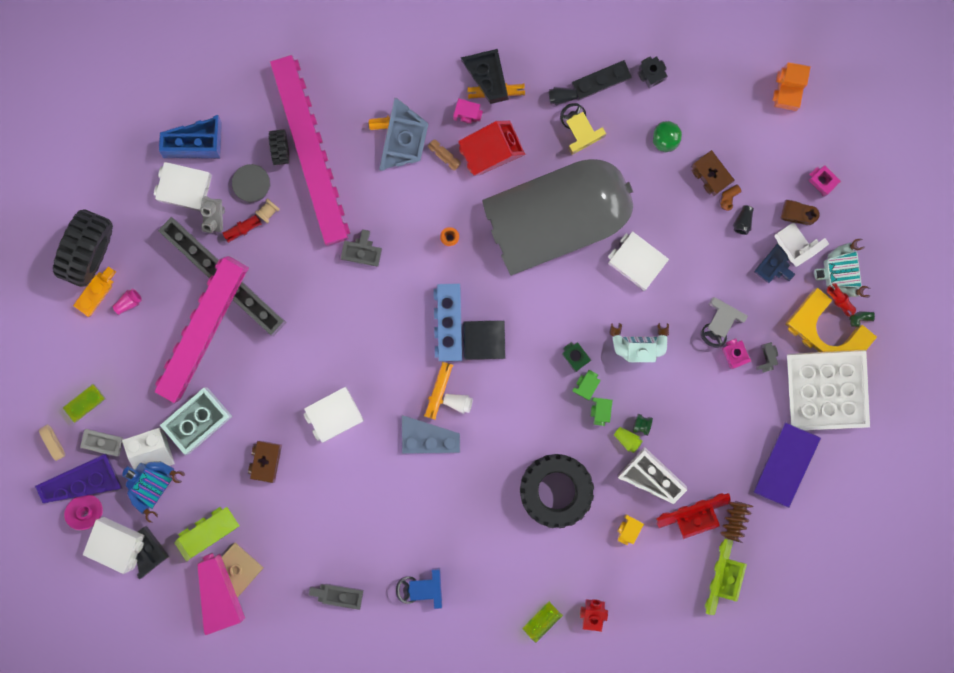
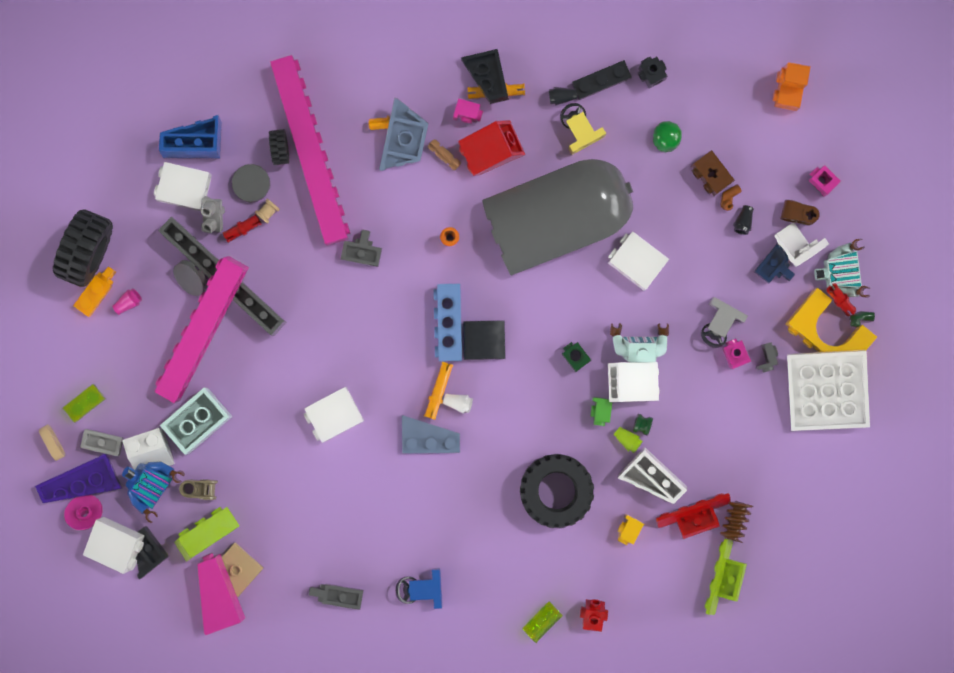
reddish brown brick [248,440,282,483] -> none
bright green brick [572,370,601,400] -> none
dark purple tile [753,422,821,508] -> none
none -> dark grey tile [173,260,207,296]
none -> dark tan piece [179,479,218,500]
none -> white brick [608,362,660,402]

